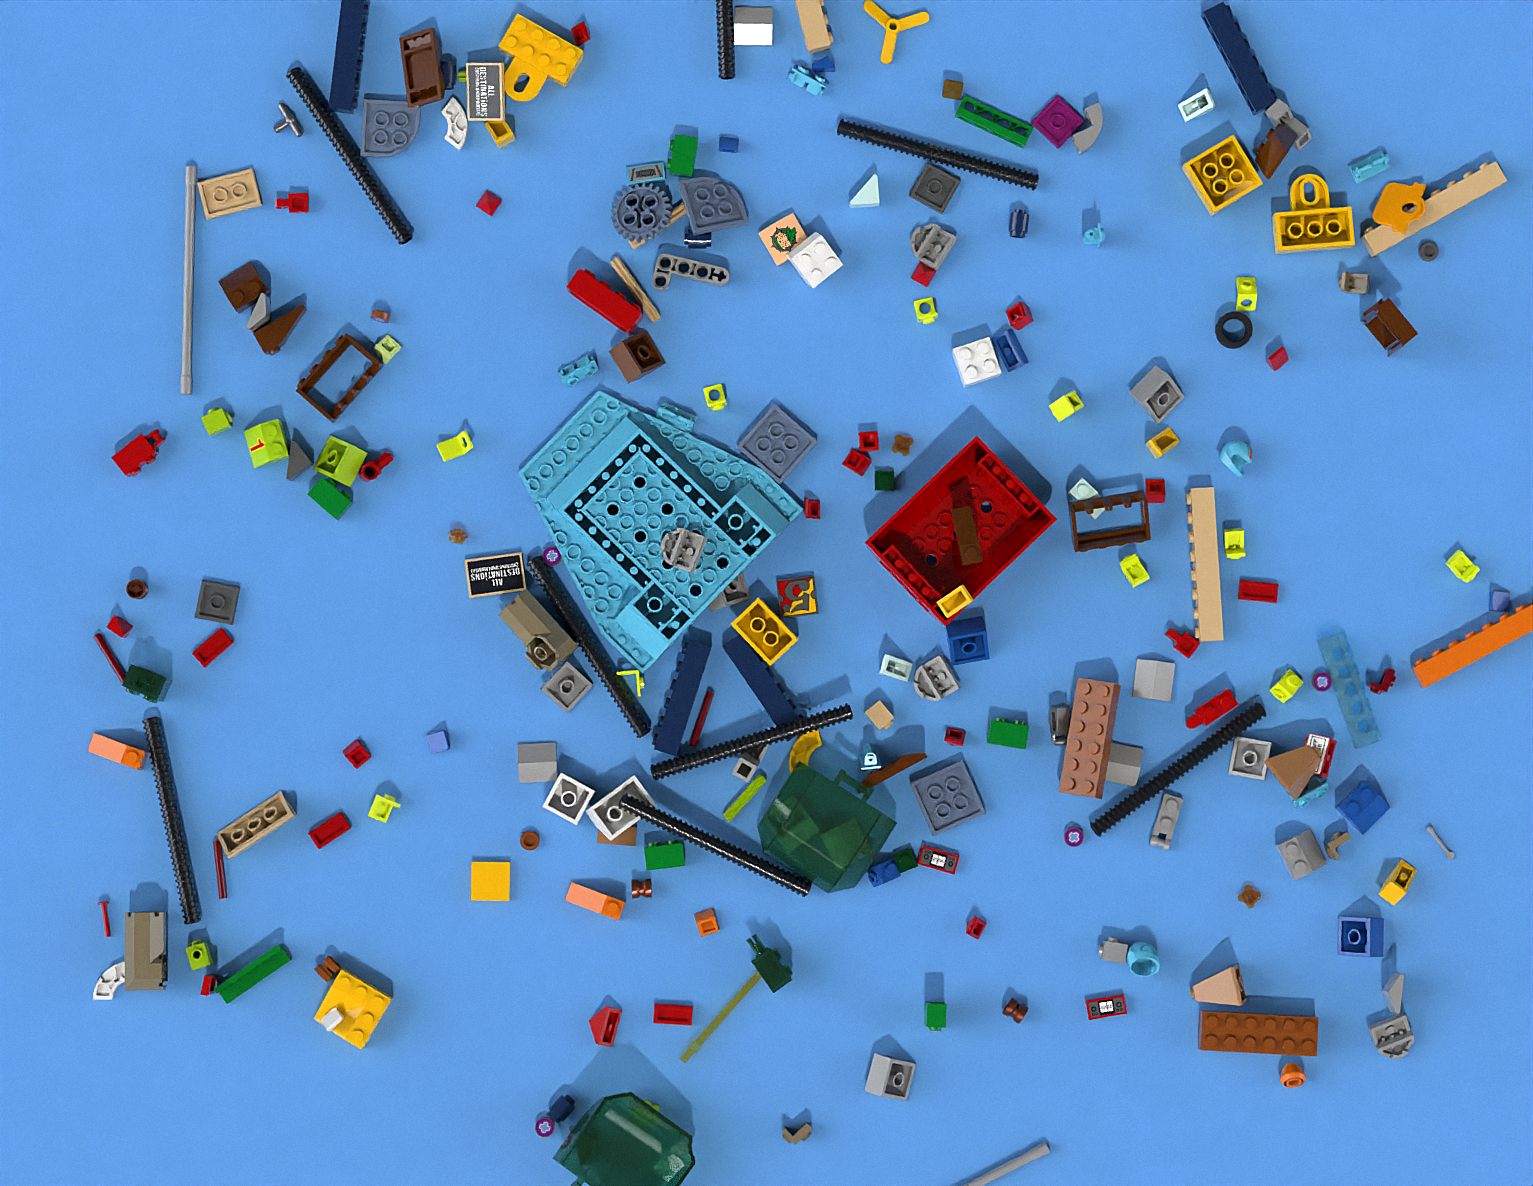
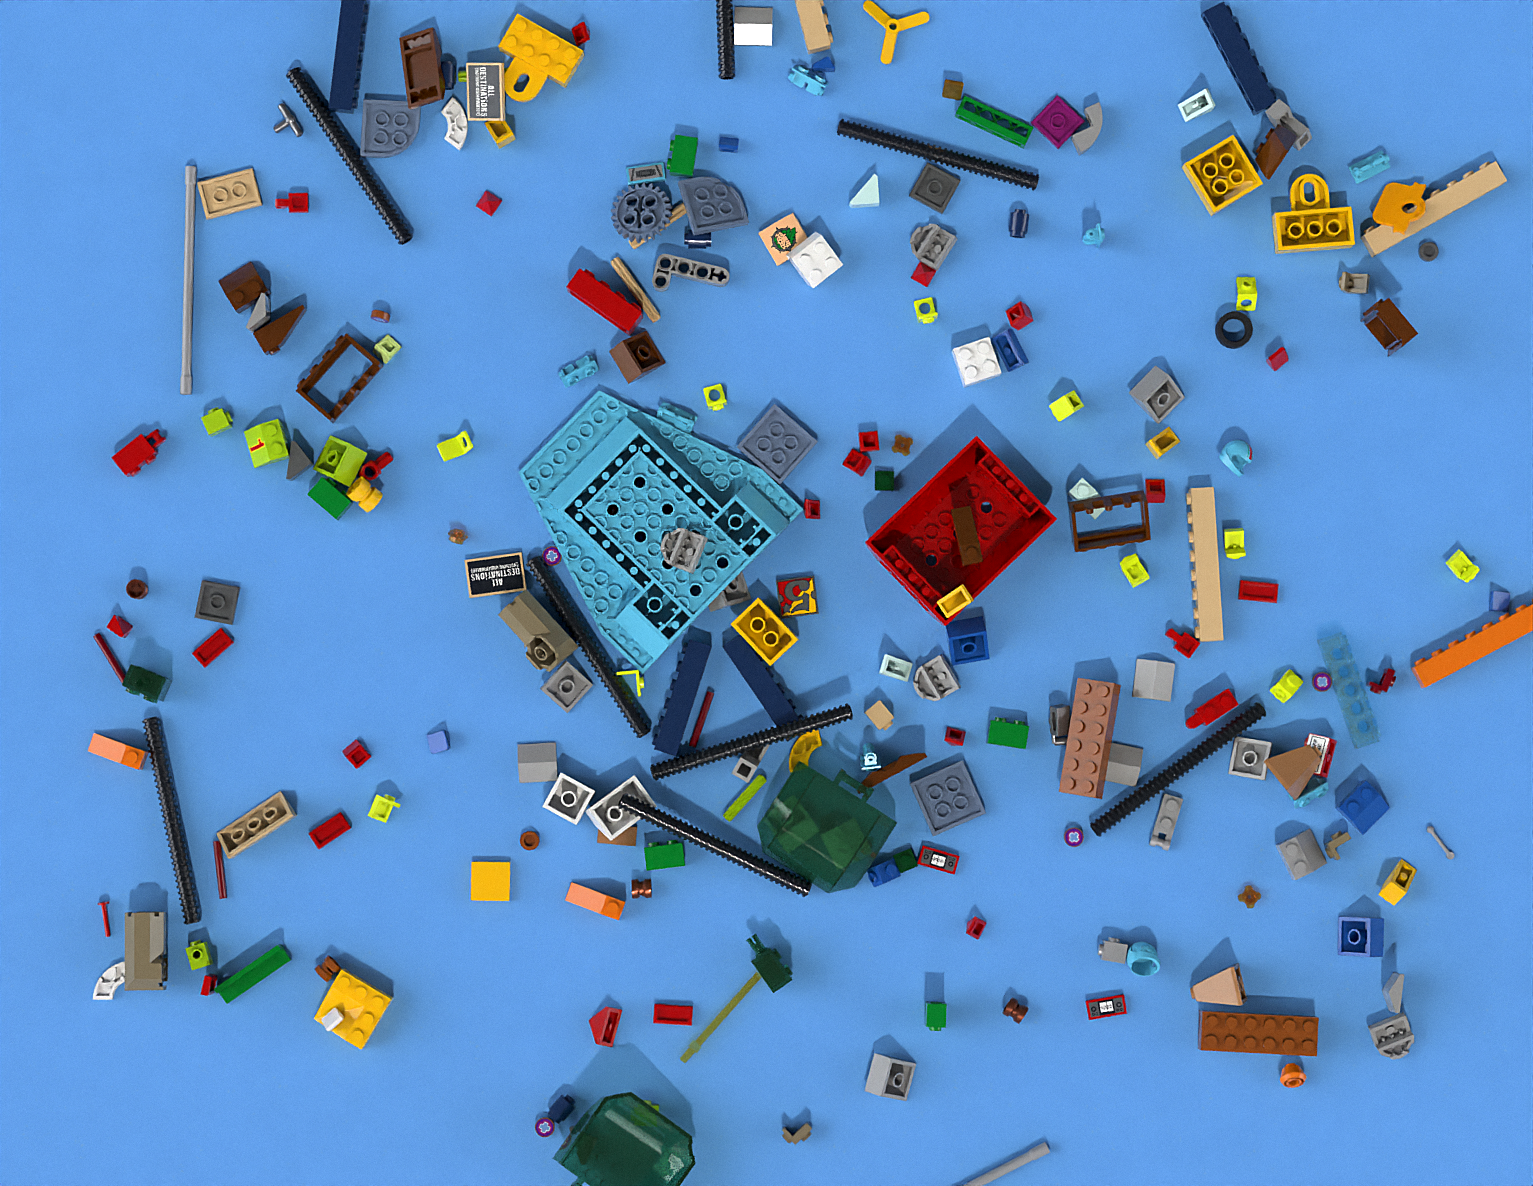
orange slope [694,909,719,937] -> none
none -> yellow wheel [346,476,383,512]

